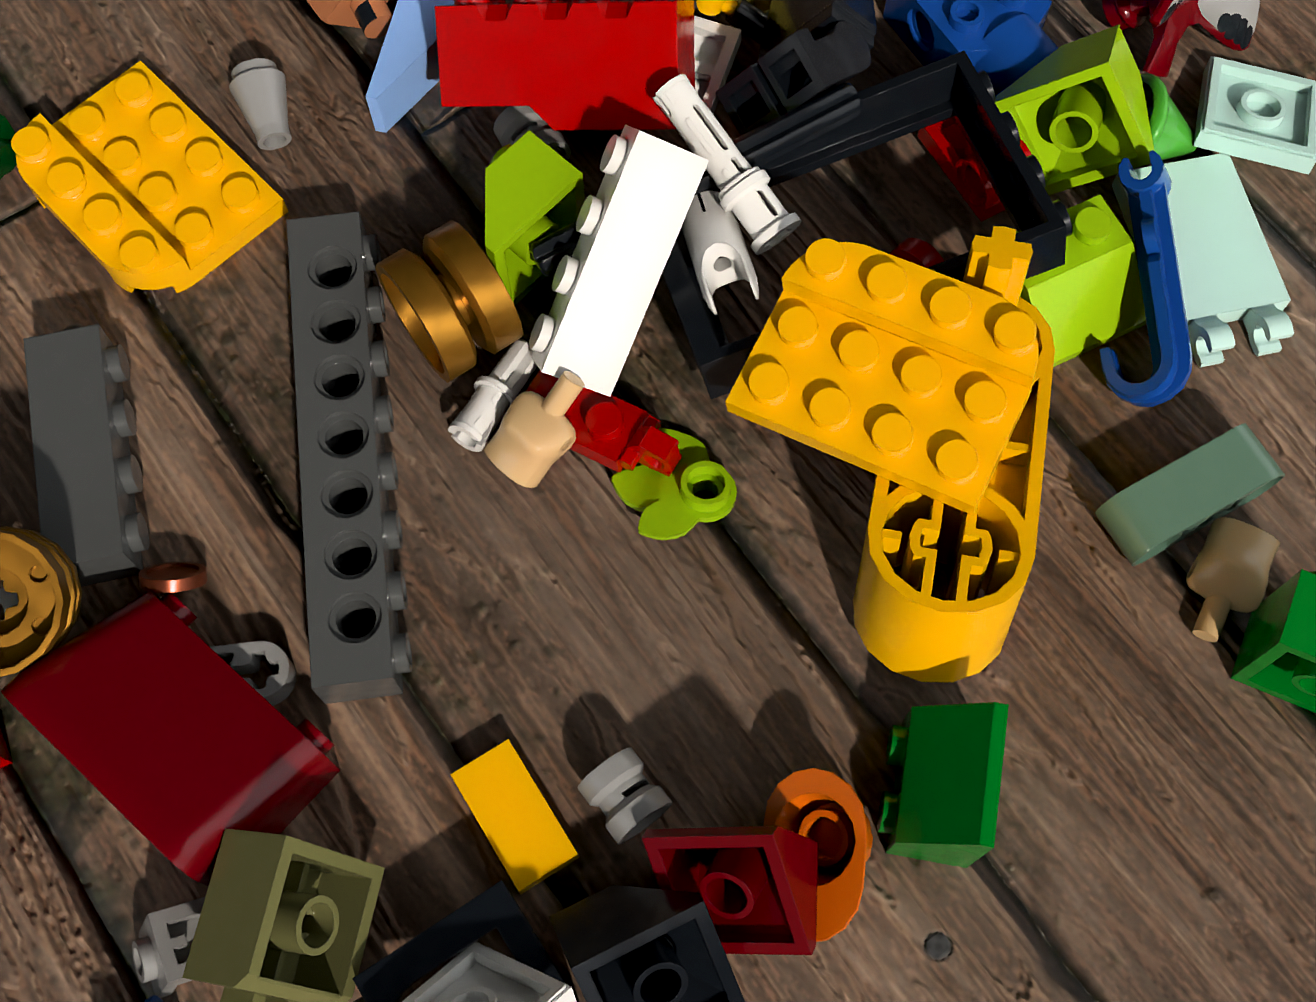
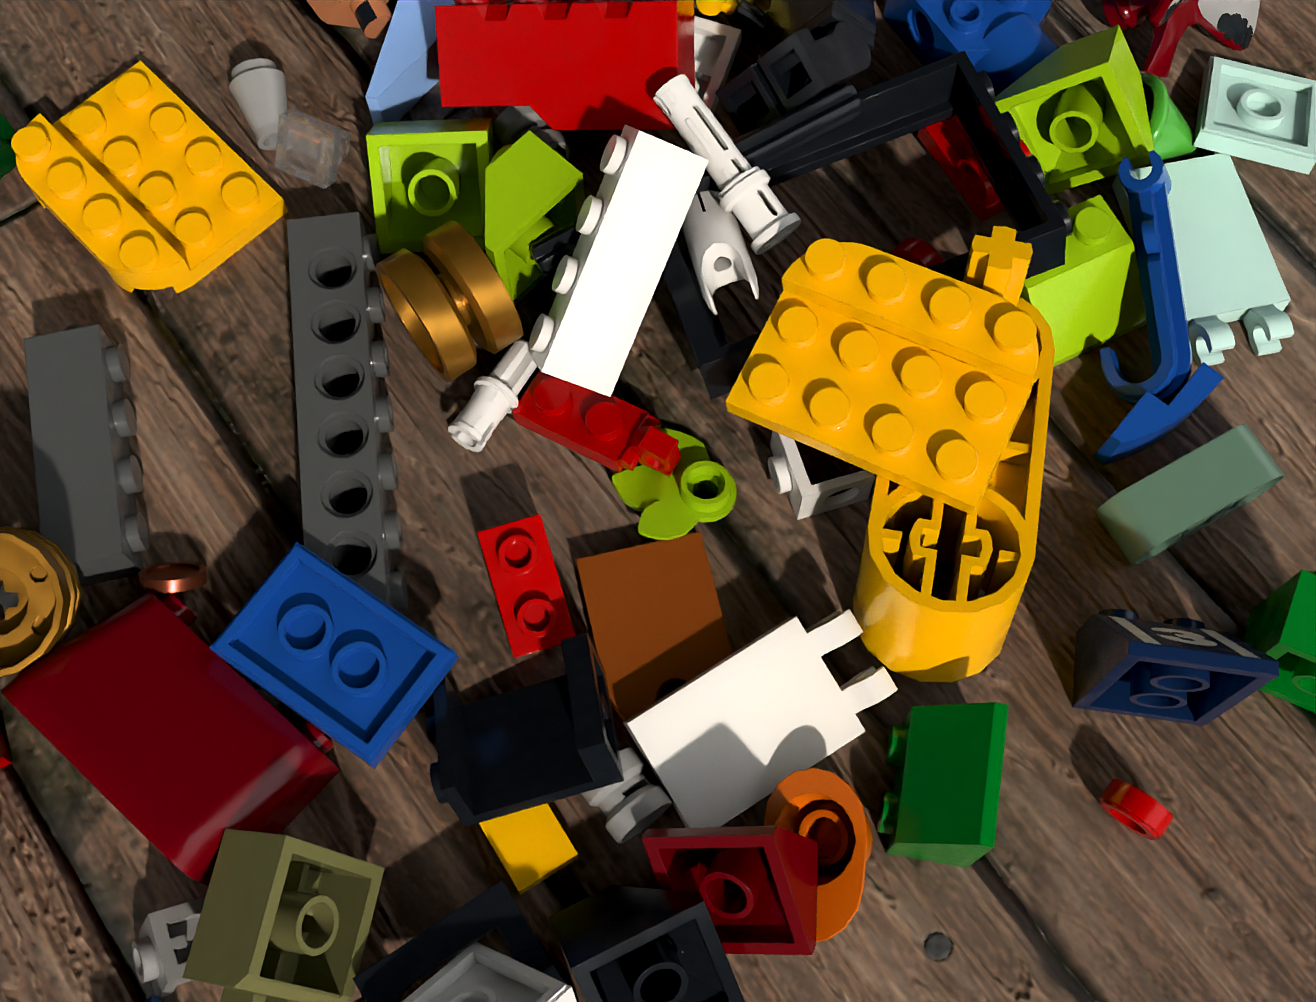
tan piece [484,371,585,488] -> none
tan piece [1186,517,1280,642] -> none
none -> blue tile [209,542,459,769]
none -> clear tile [275,108,351,189]
none -> lime slope [366,118,495,254]
none -> black panel [426,632,624,827]
none -> red plate [477,514,576,658]
none -> dark orange tile [576,531,732,721]
none -> white tile [623,609,898,828]
none -> white bracket [768,431,875,520]
none -> dark blue slope [1072,609,1279,726]
none -> blue slope [1093,362,1224,465]
none -> red tile [1099,778,1173,840]

